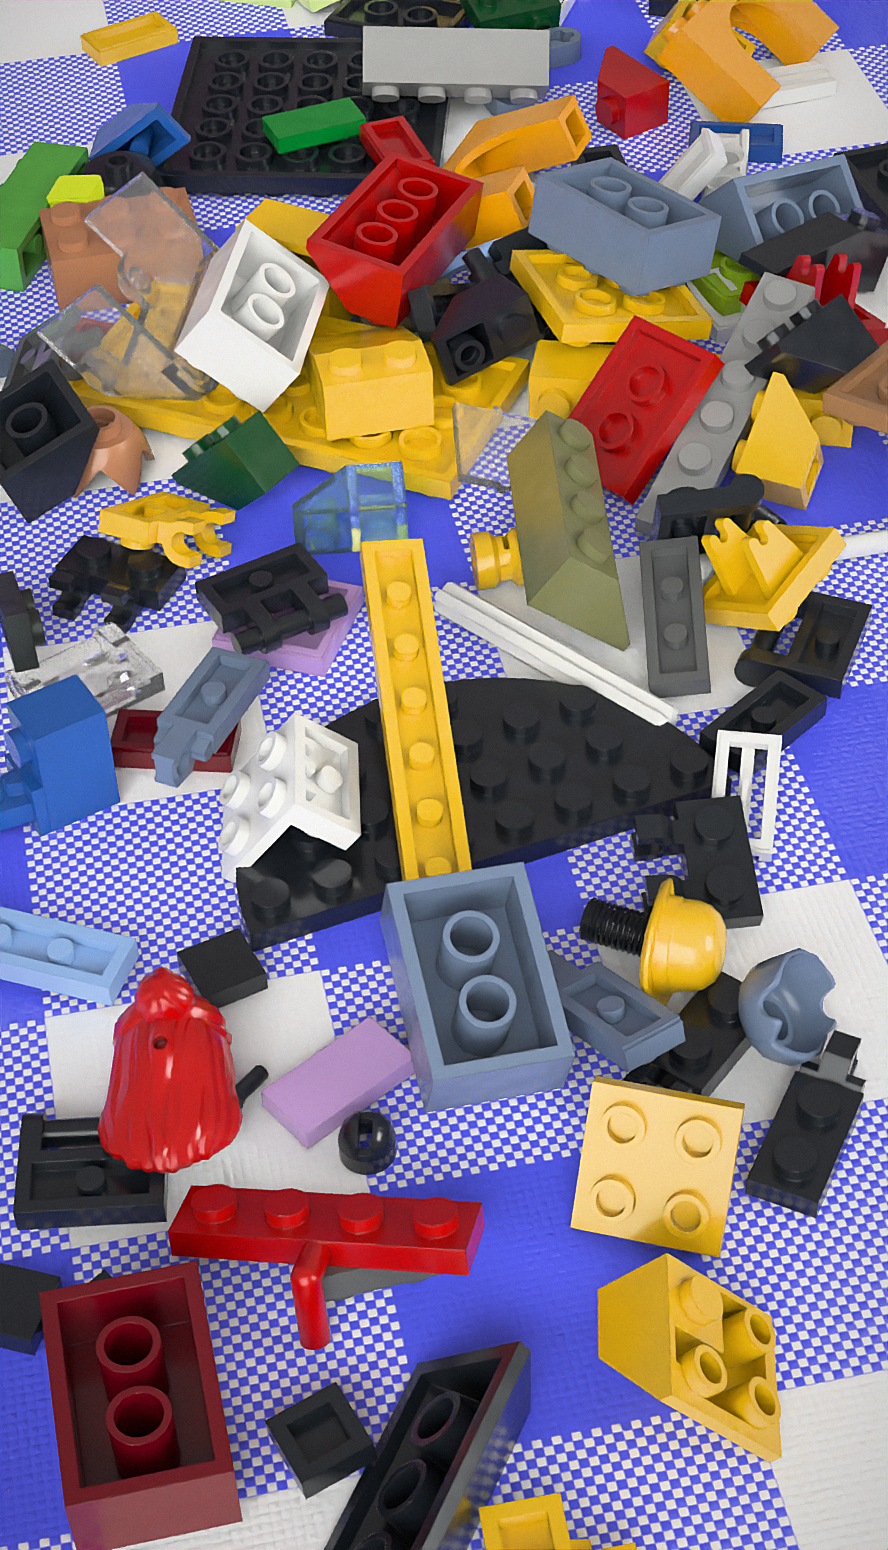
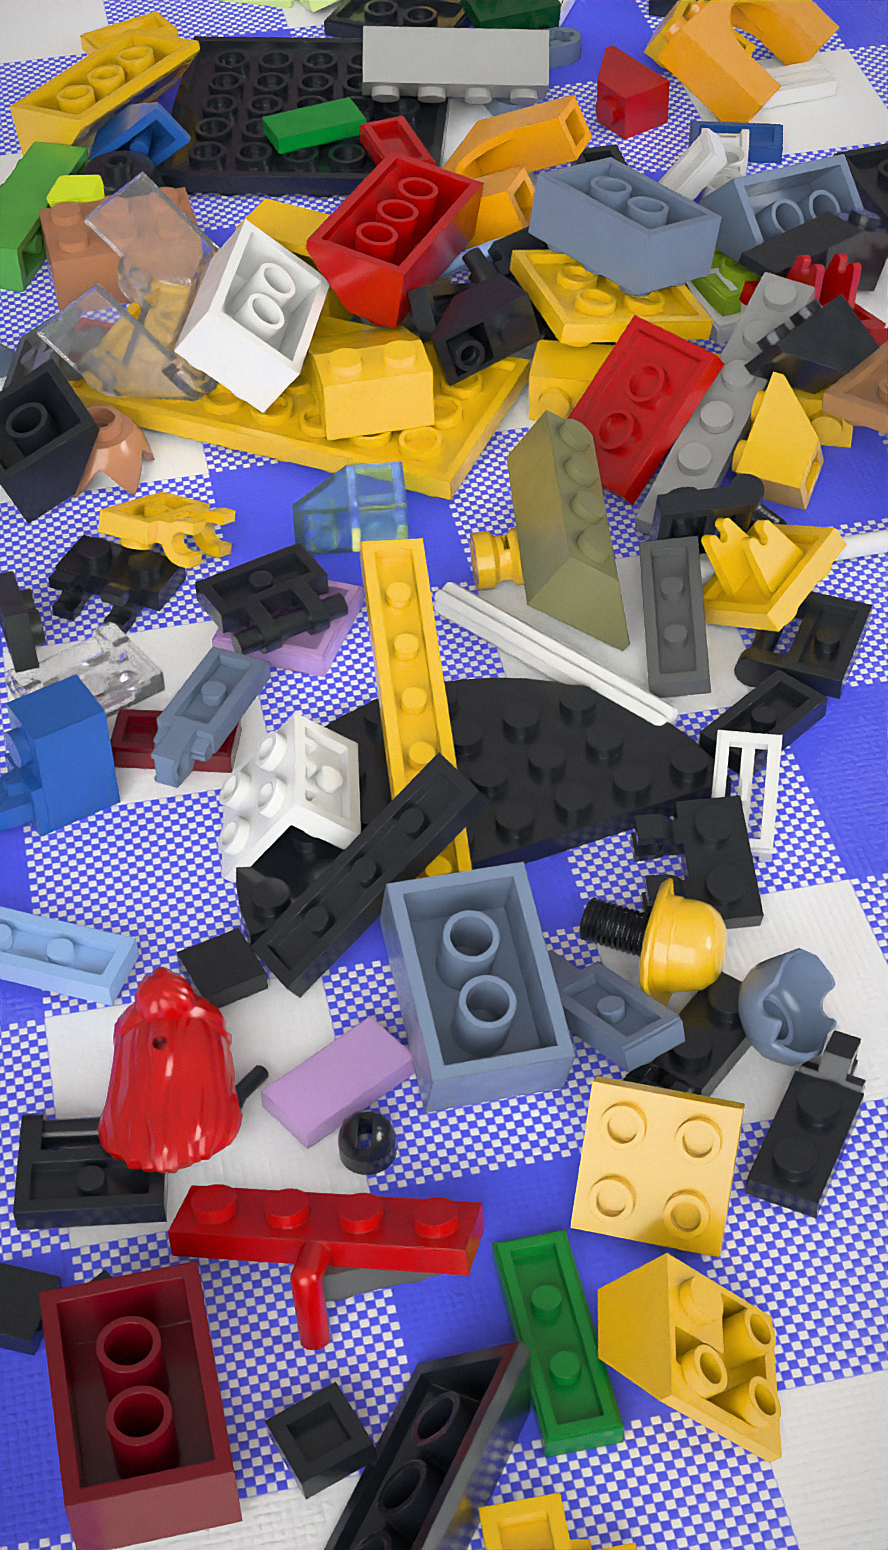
dark green slope [171,410,300,511] -> none
clear piece [452,402,538,494] -> none
none -> yellow slope [10,29,200,156]
none -> black plate [250,752,490,998]
none -> green tile [492,1229,624,1458]

